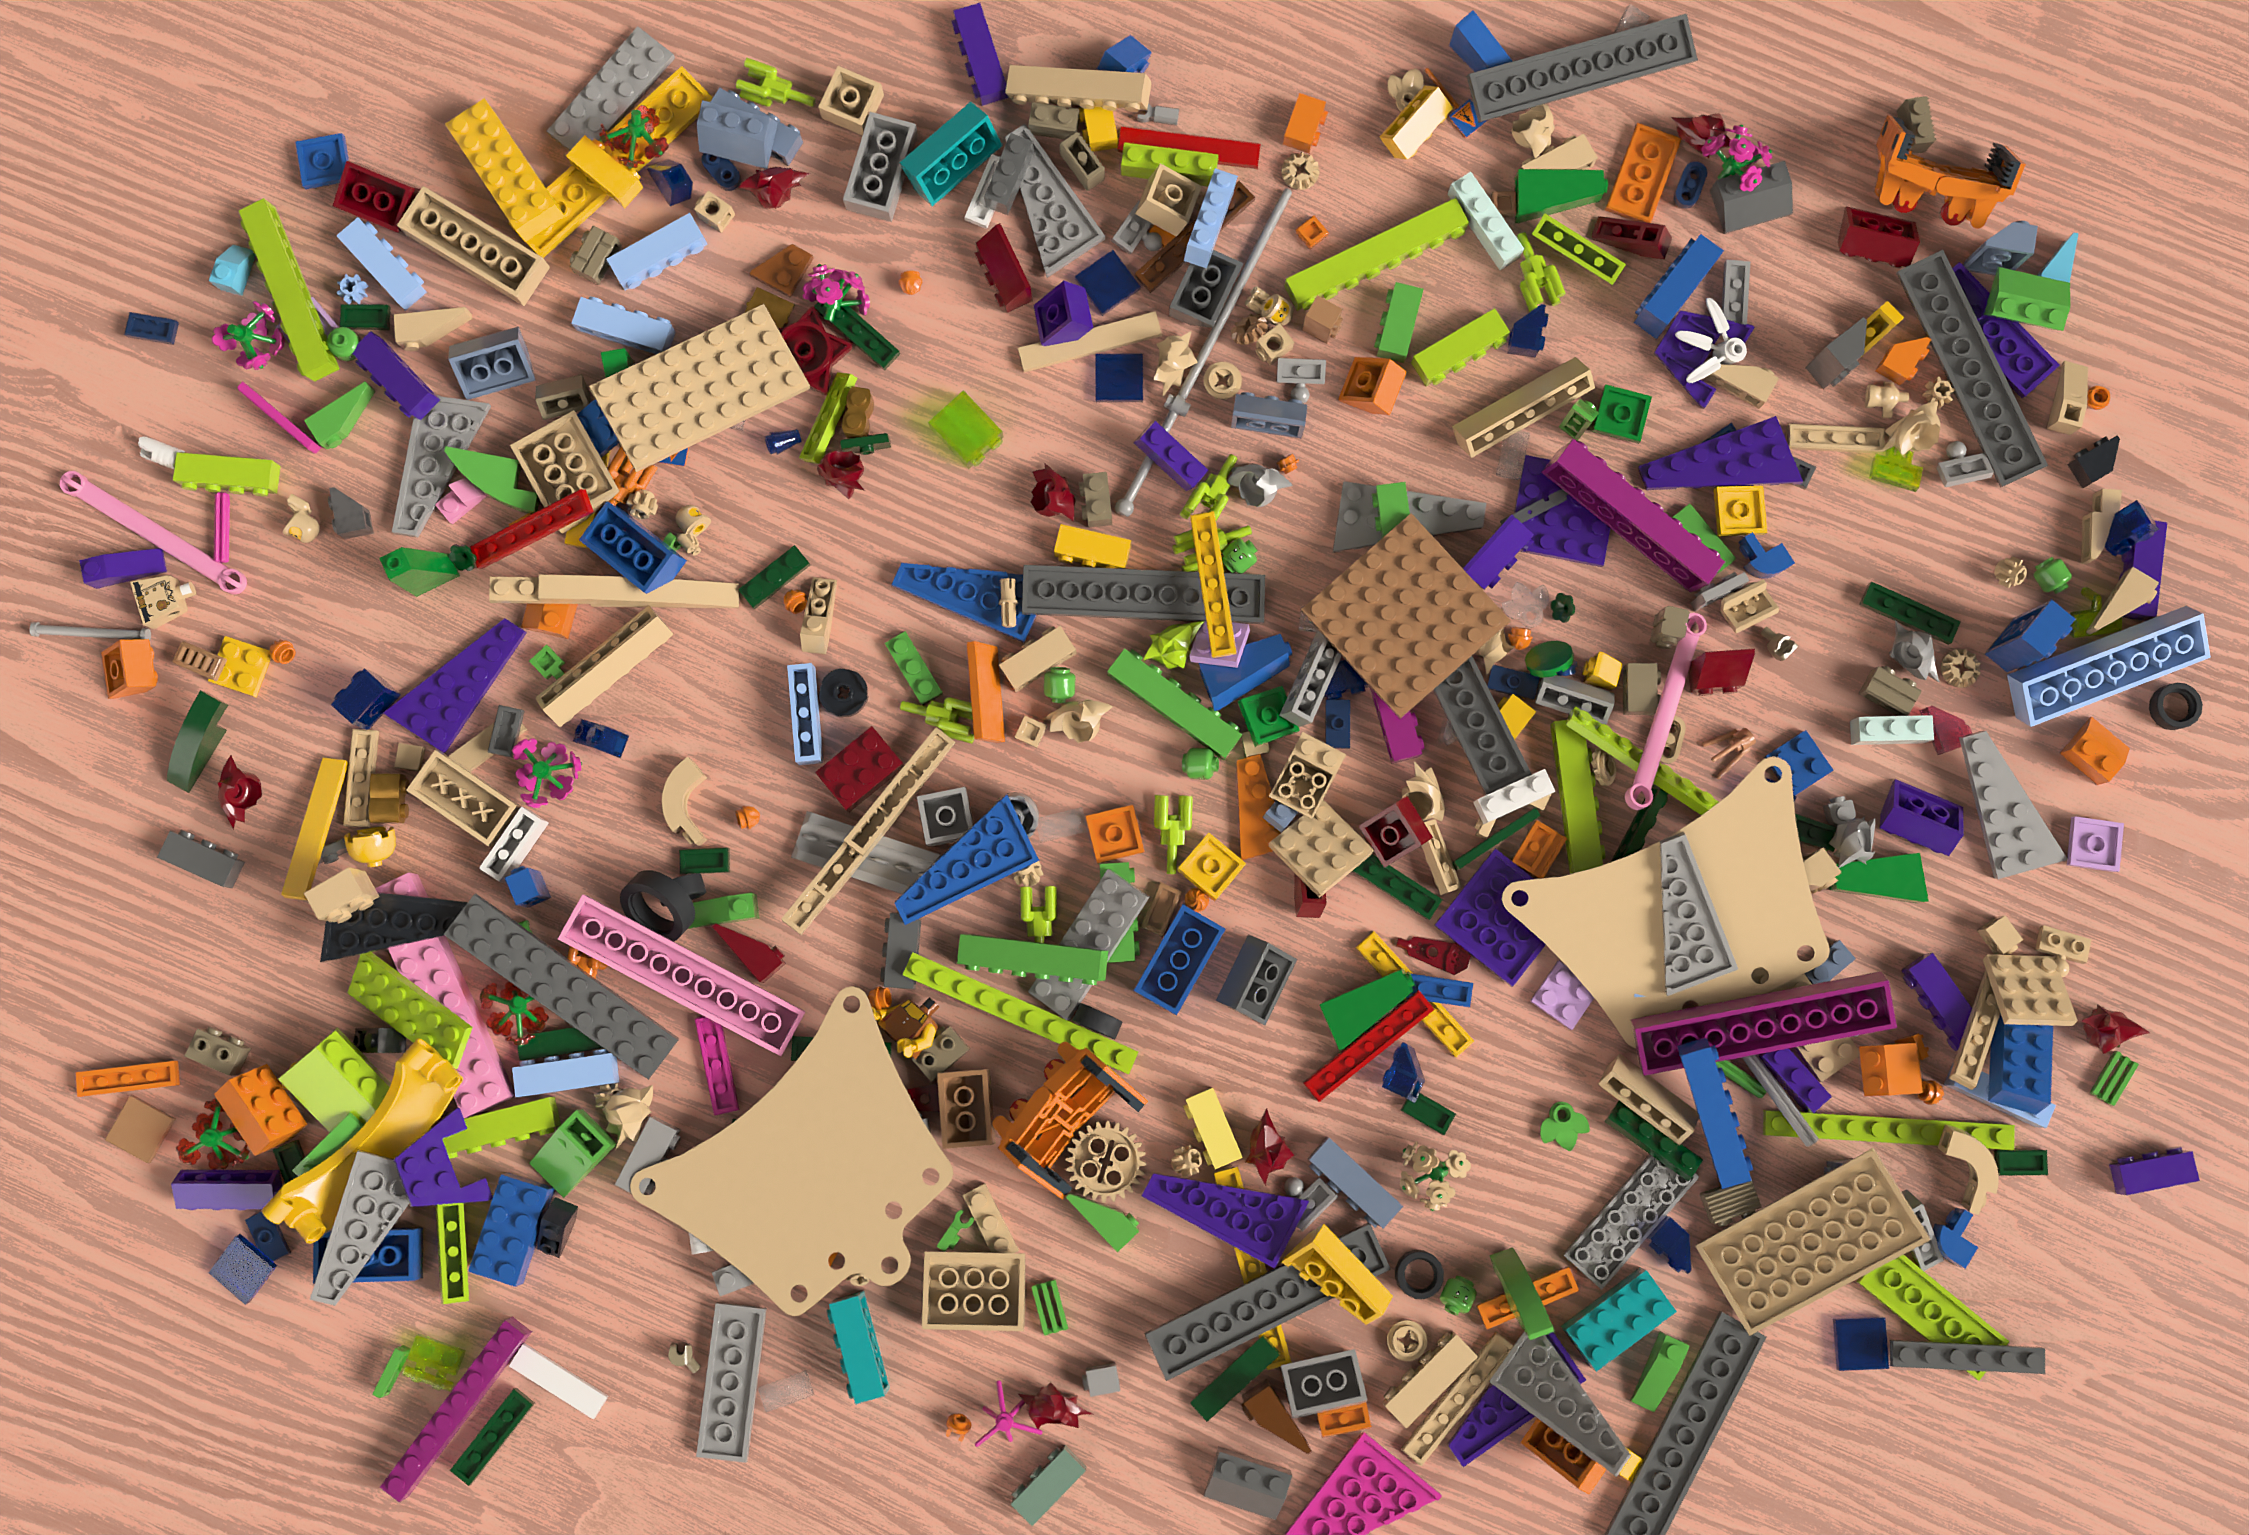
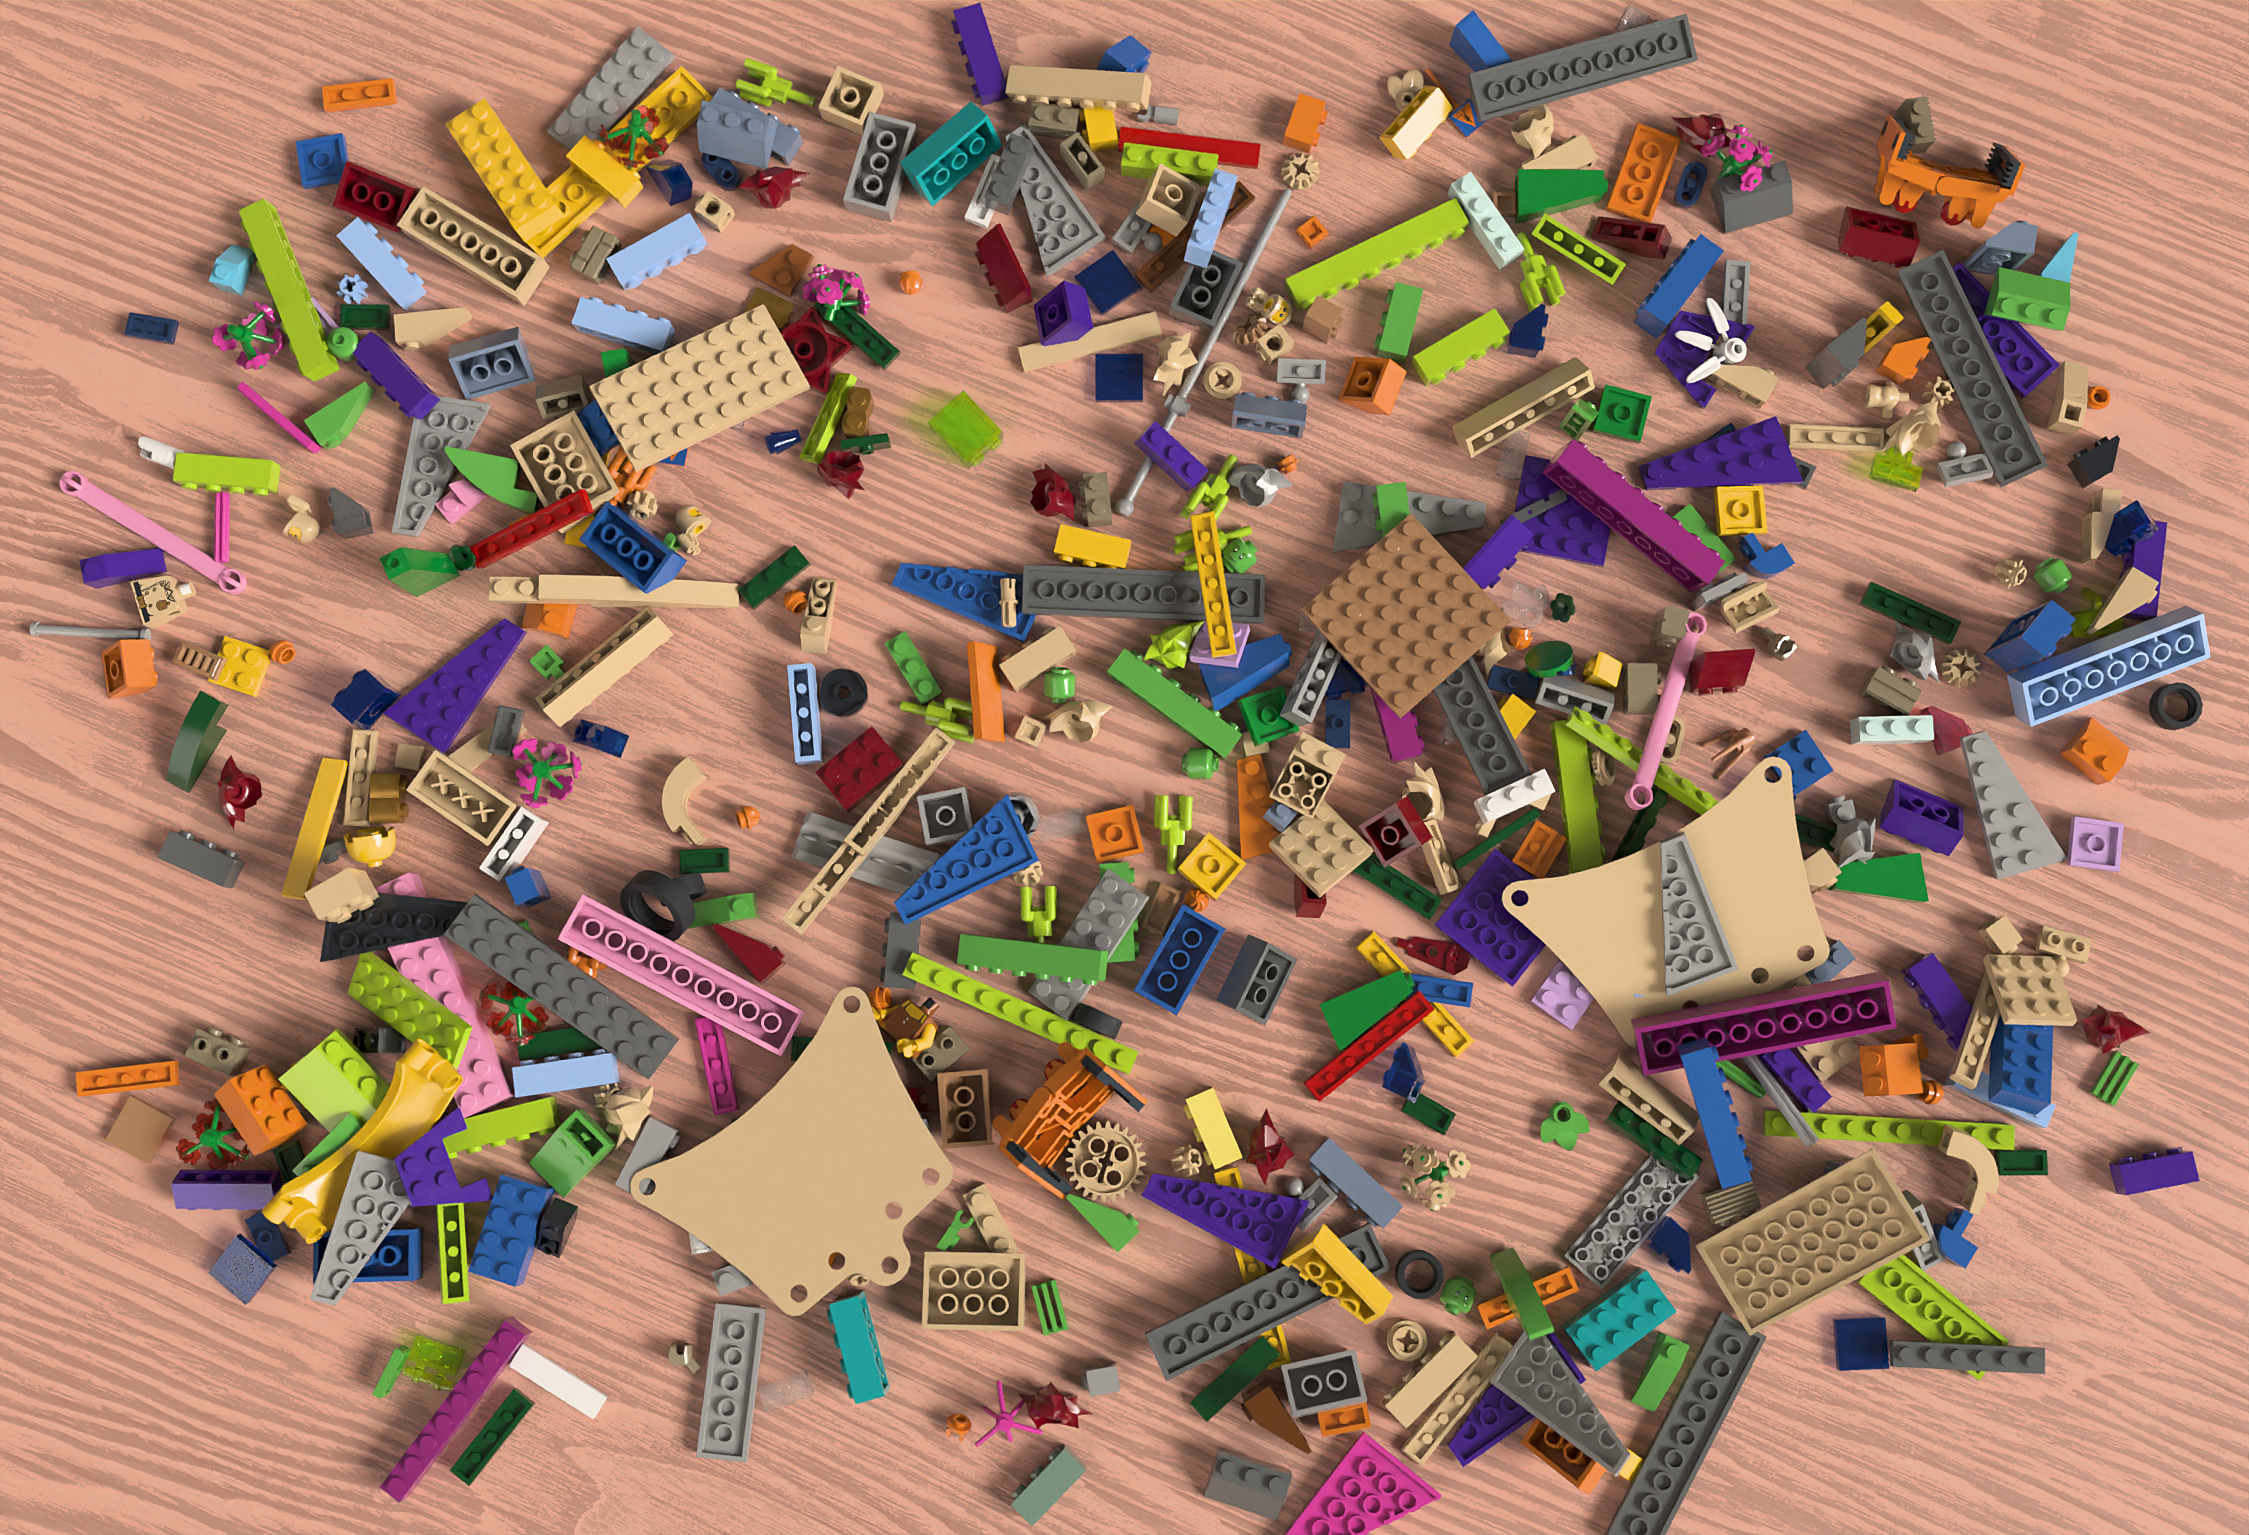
none -> orange plate [322,78,397,113]

